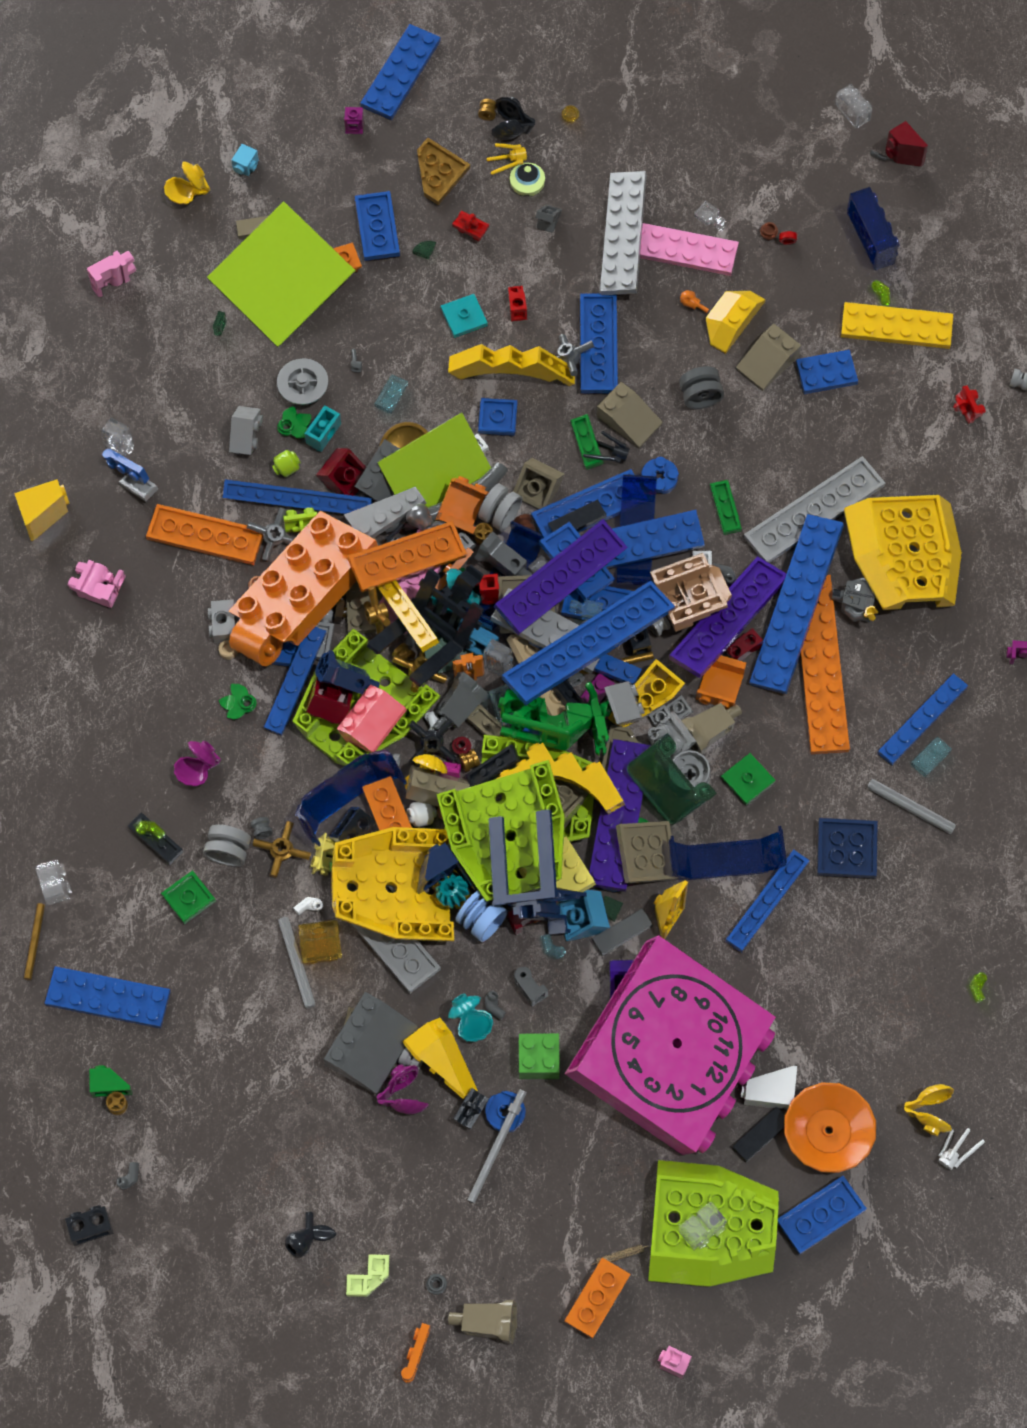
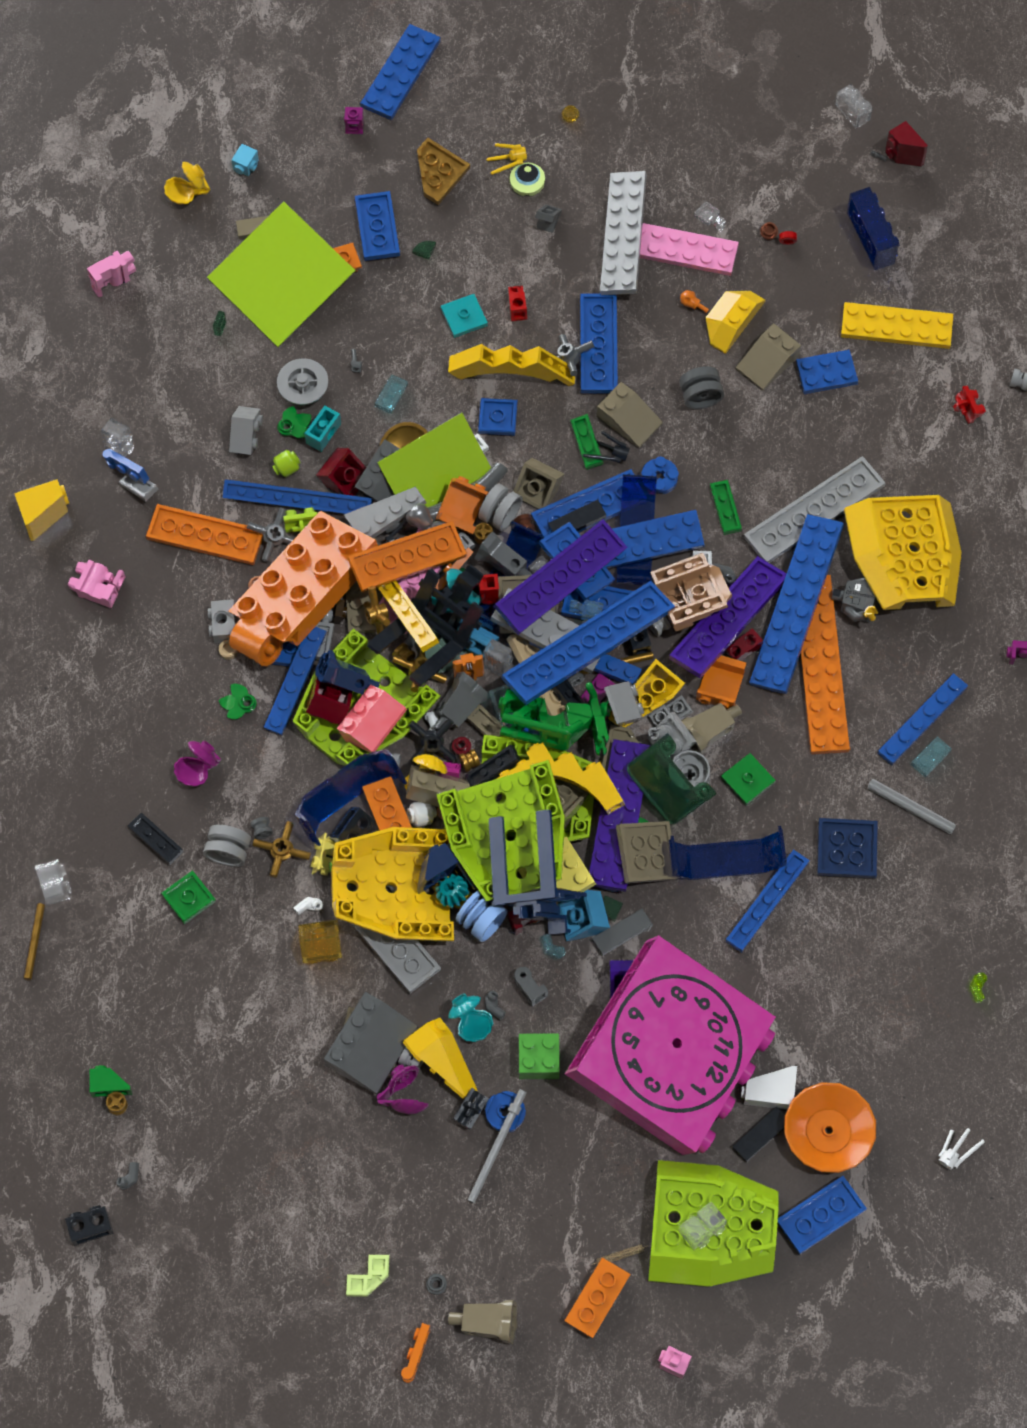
blue plate [45,966,171,1029] -> none
clear neon green arm [136,820,166,839] -> none
light grey axle [278,917,316,1009] -> none
black piece [285,1212,337,1258] -> none
red hips [452,210,489,241] -> none
pearl gold wheel [478,99,497,121] -> none
black animal [491,97,535,140] -> none
yellow wedge [654,880,688,939] -> none
clear neon green arm [871,280,890,306] -> none
yellow animal [904,1084,954,1136] -> none

